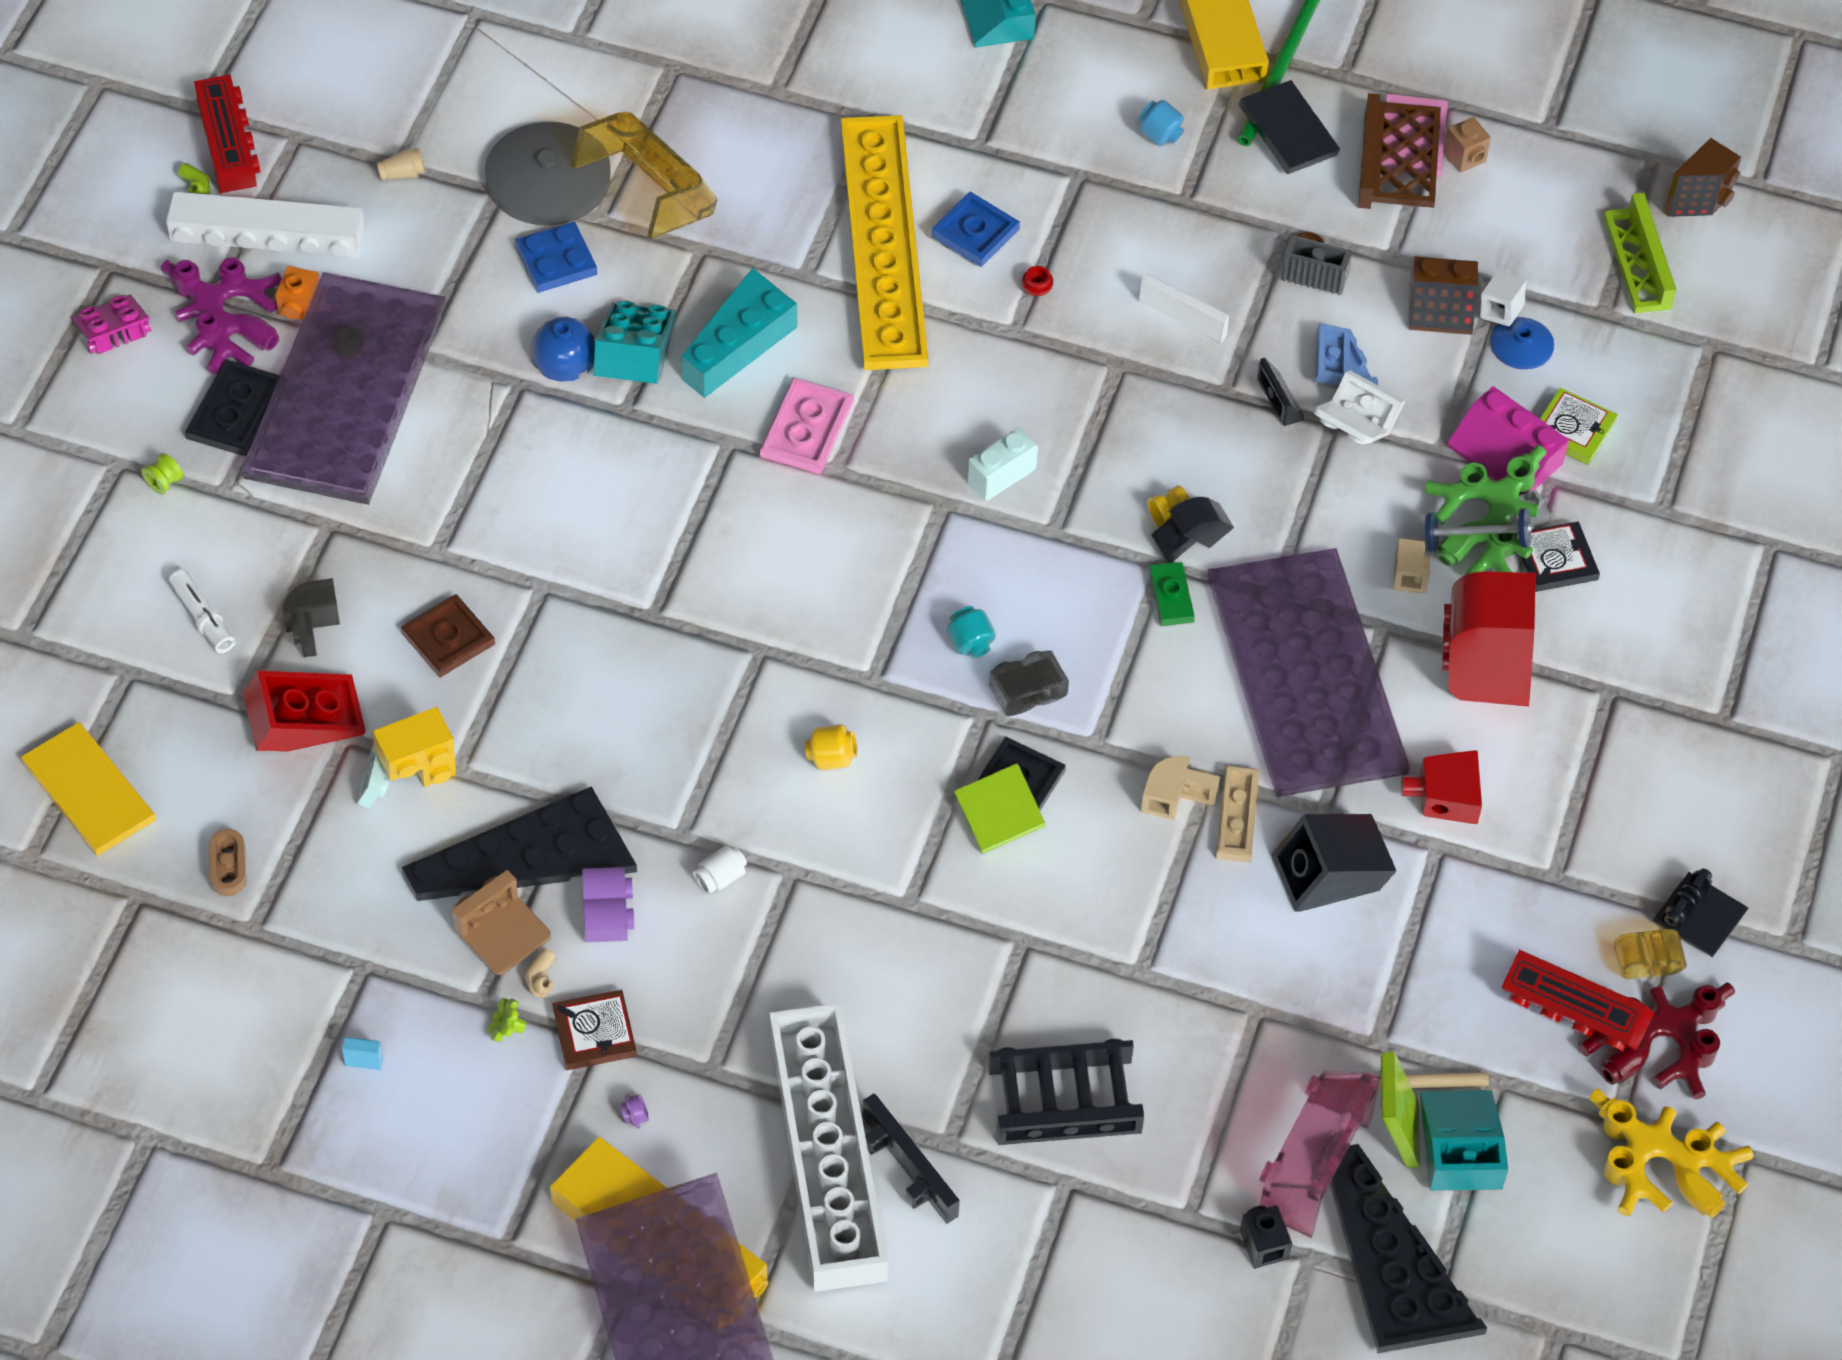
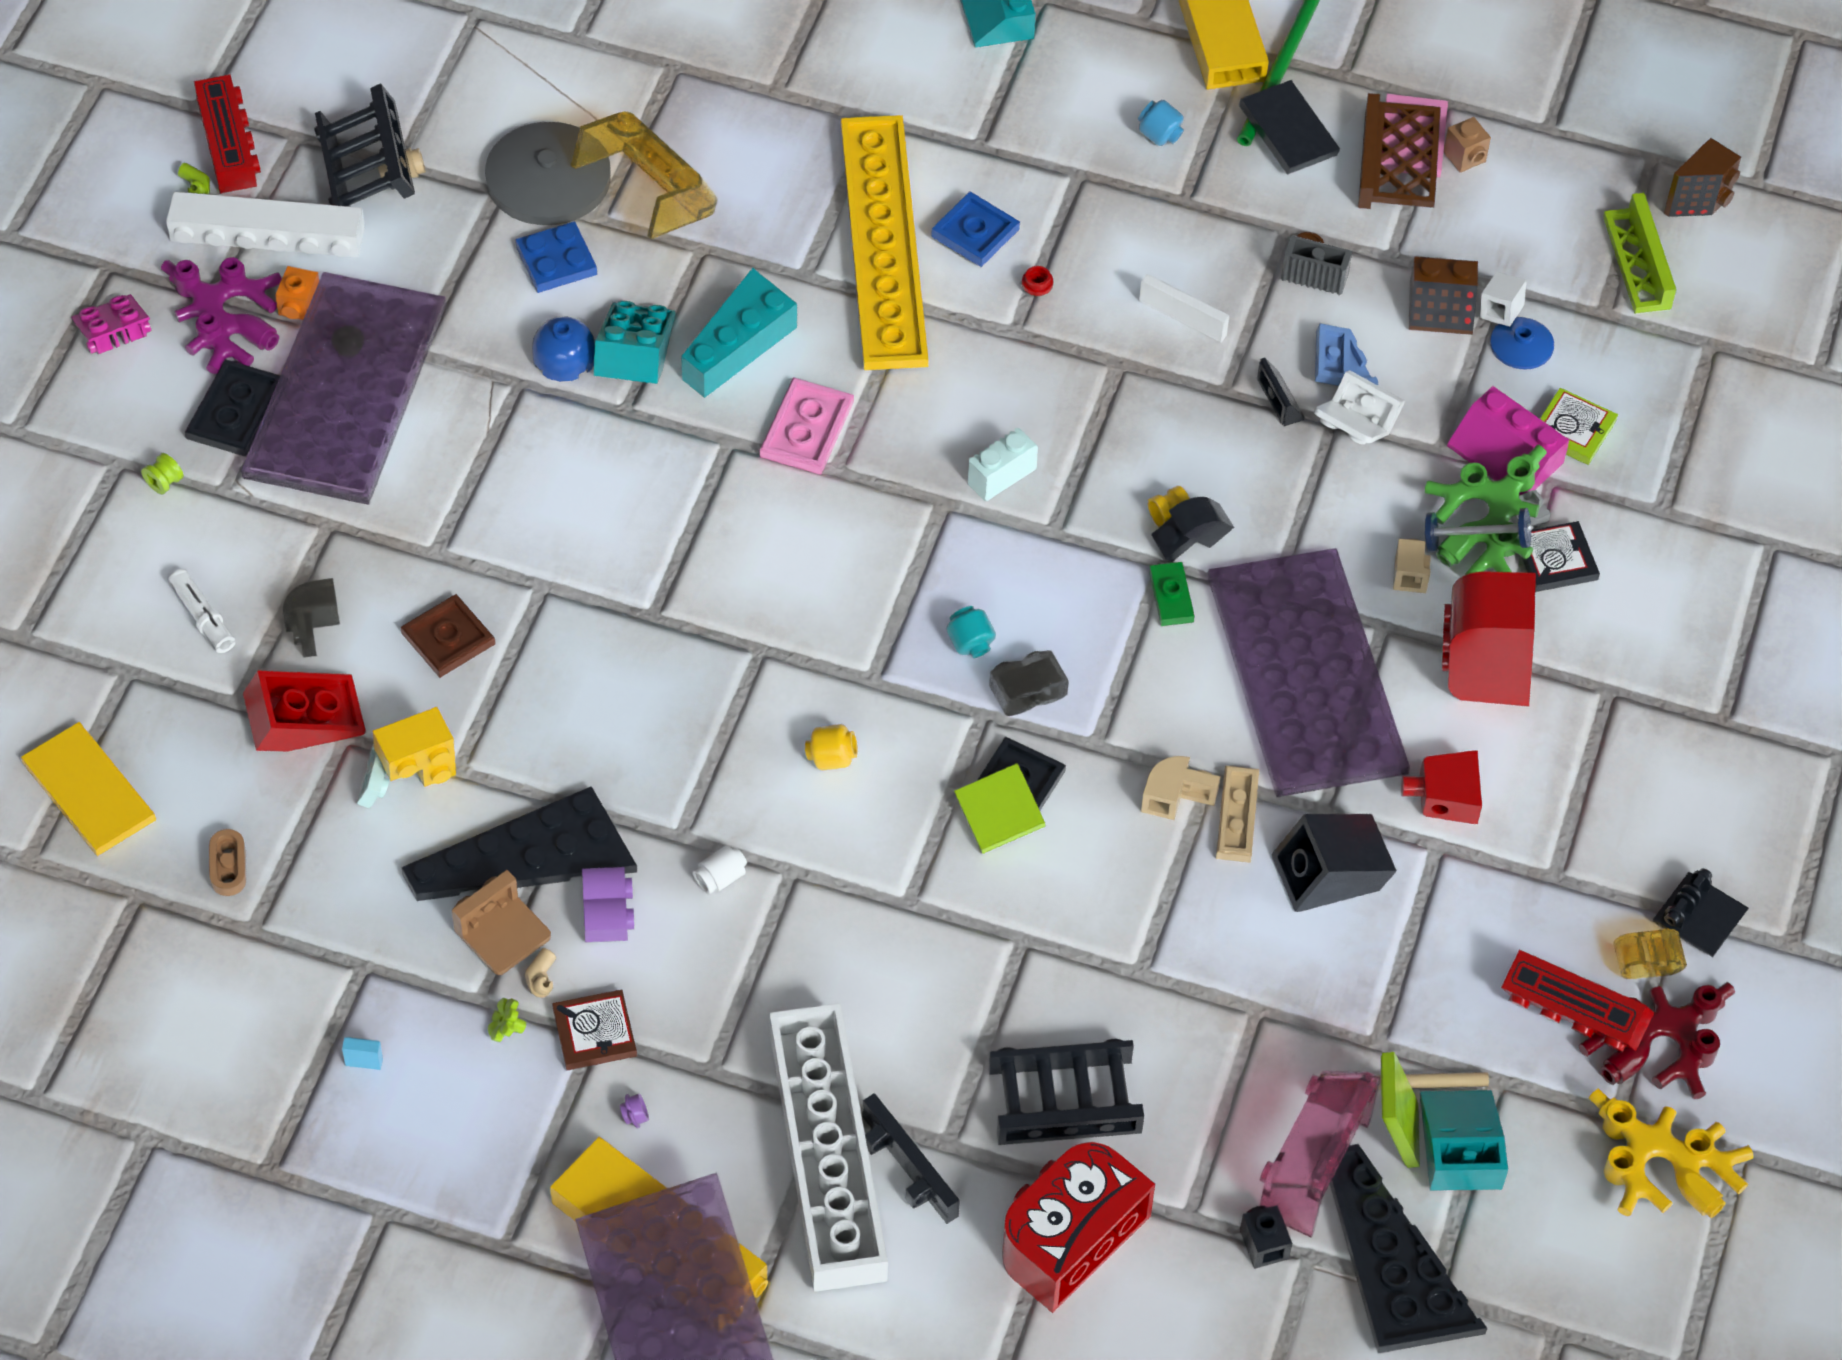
none -> black fence [314,83,415,207]
none -> red brick [1002,1142,1156,1313]

